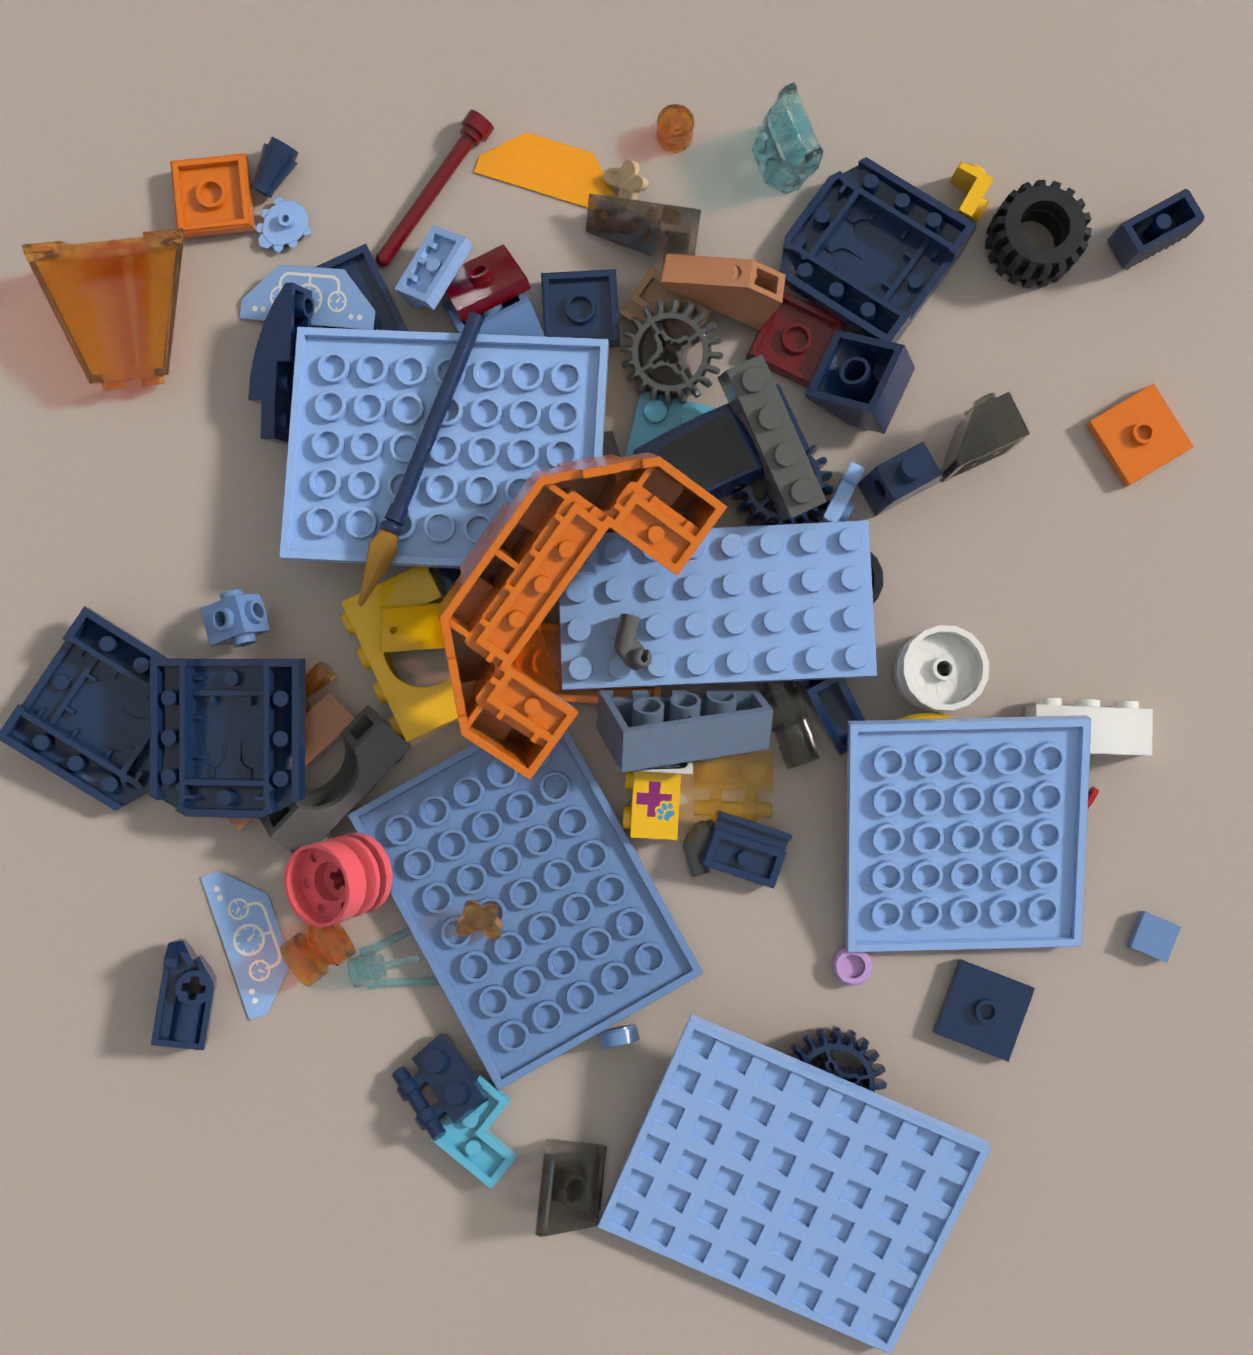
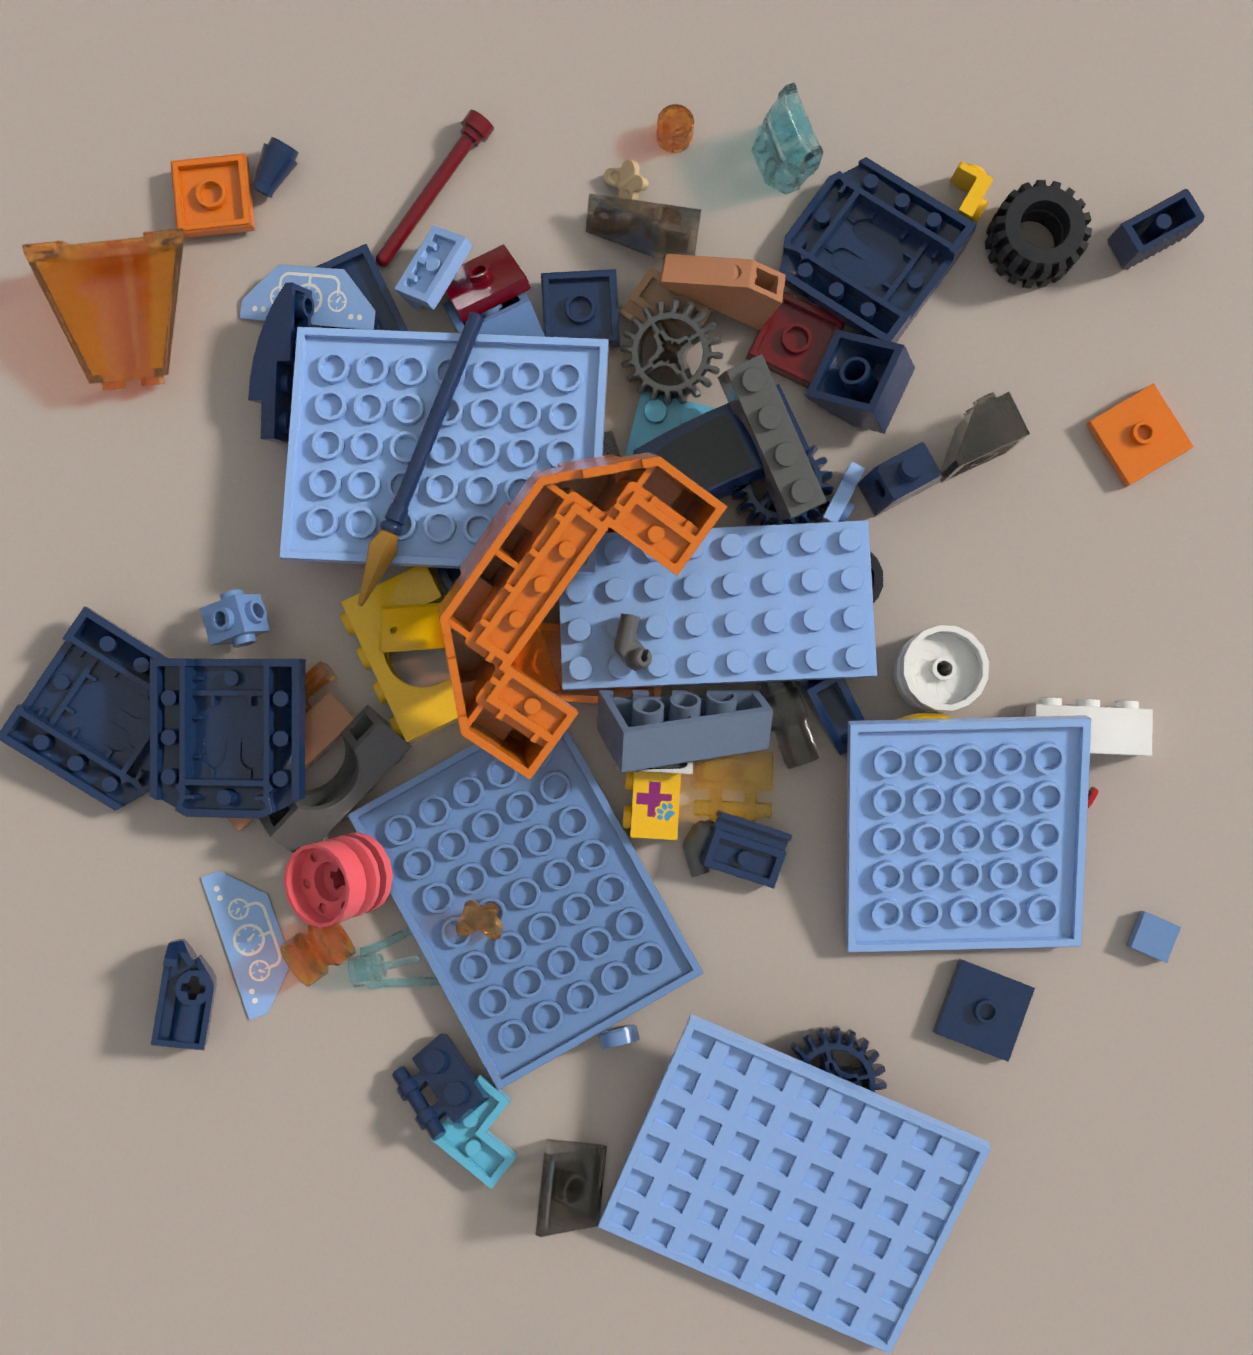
light blue piece [255,197,311,253] -> none
light orange sticker [474,132,617,215] -> none
lavender tile [832,946,872,986] -> none

